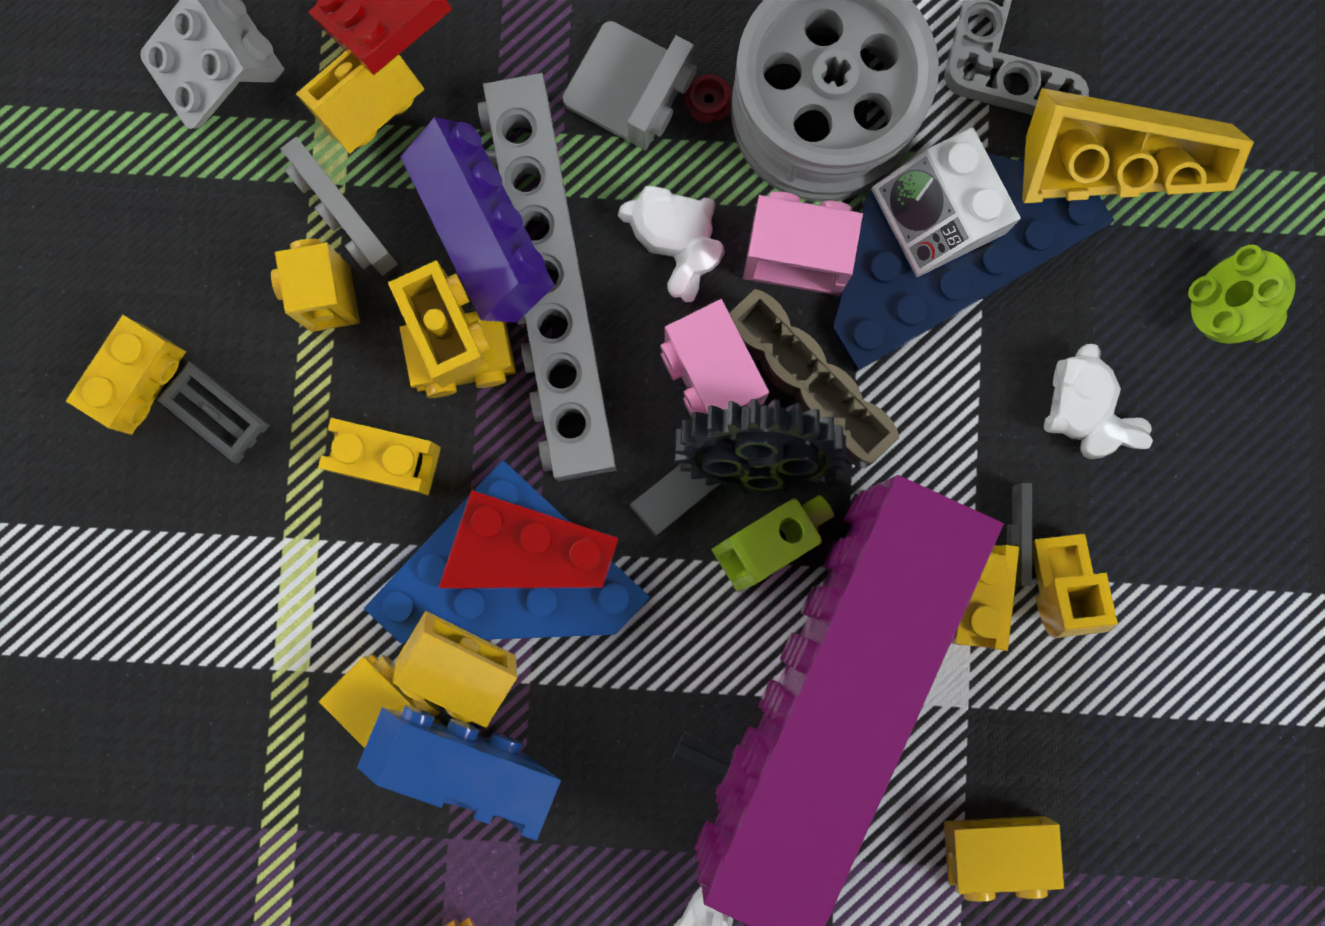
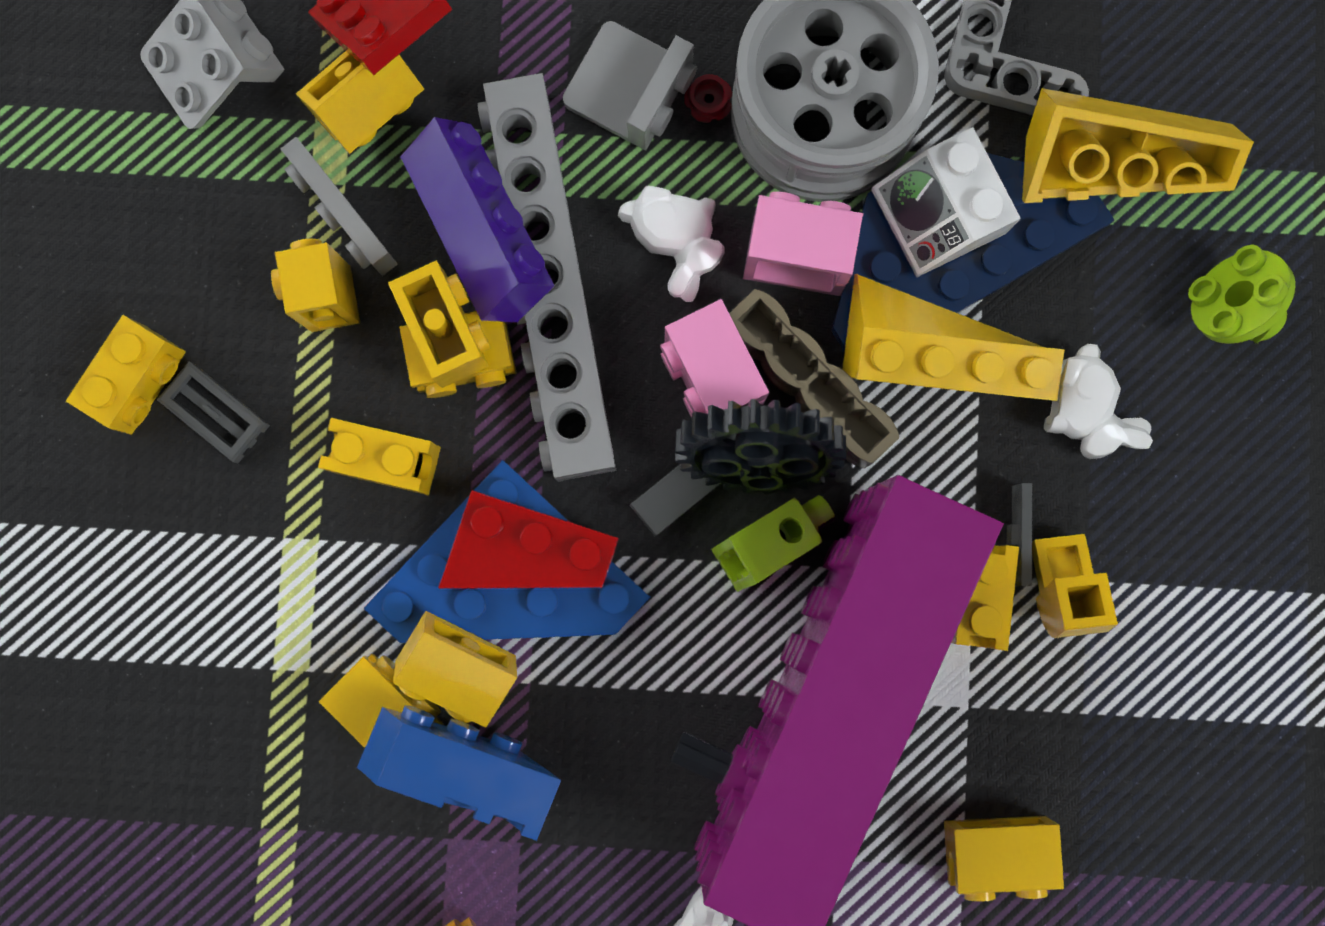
none -> yellow wedge [842,274,1064,401]

